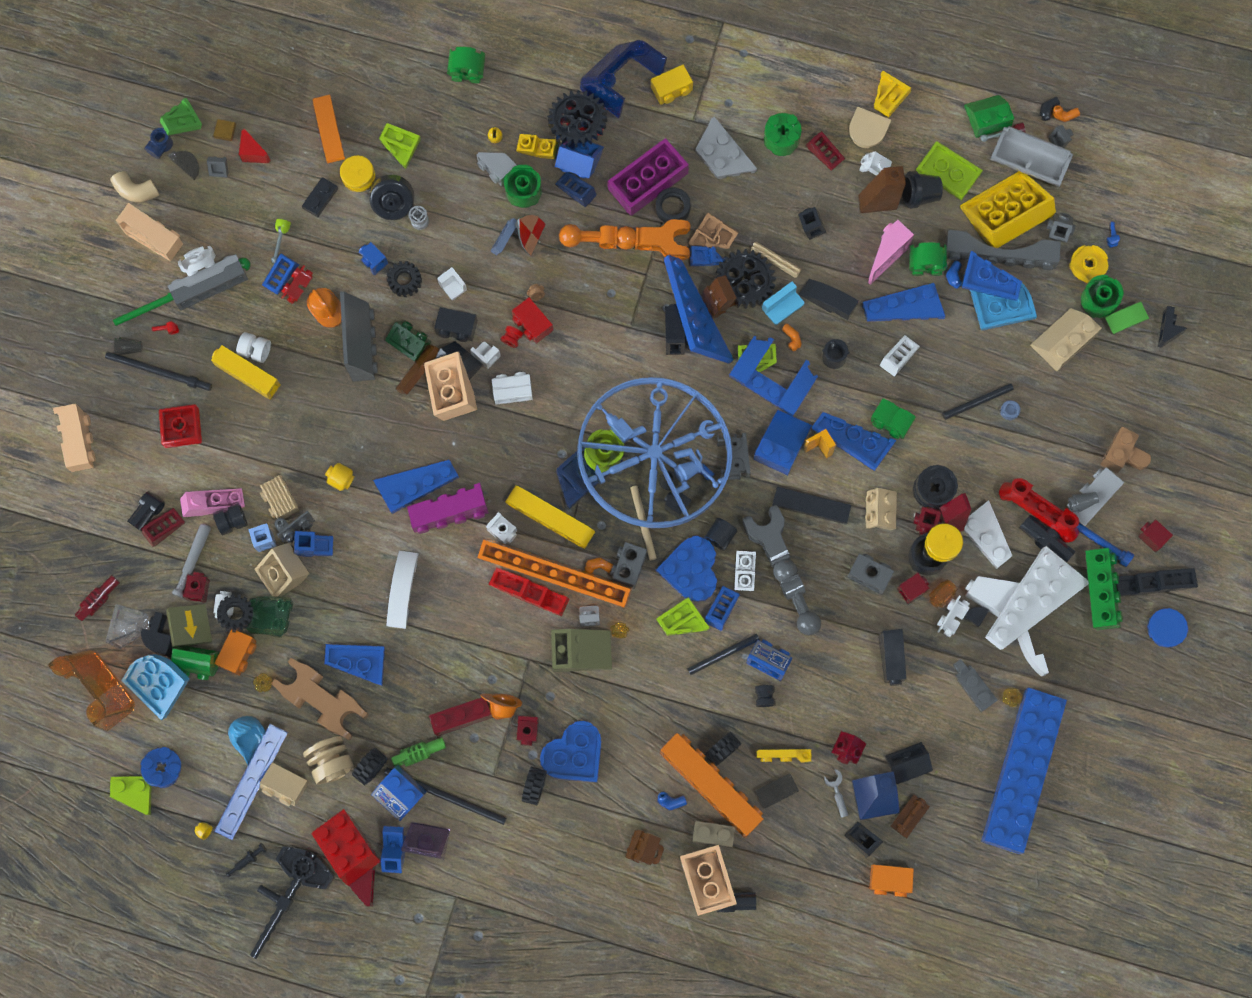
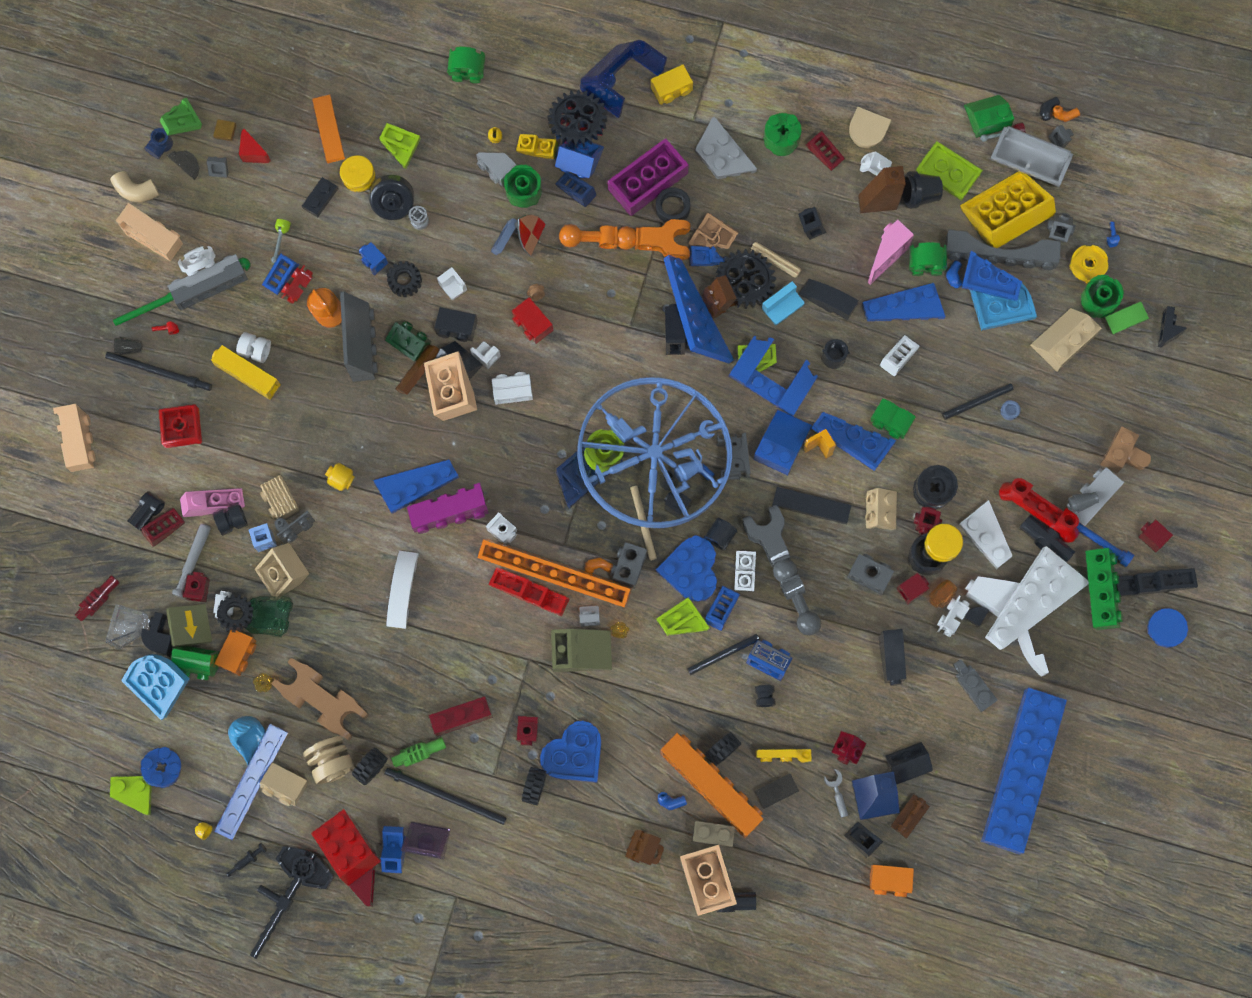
clear orange windscreen [48,650,135,731] -> none
blue brick [294,531,333,557] -> none
blue wing [324,644,385,686] -> none
blue slope [371,765,427,821] -> none
orange piece [481,694,522,720] -> none
red wheel [500,326,523,348] -> none
yellow beam [505,485,595,549] -> none
orange arm [782,324,802,351] -> none
yellow wing [874,71,911,117] -> none
dark red slope [940,493,972,532] -> none
clear yellow plate [1002,688,1022,707] -> none

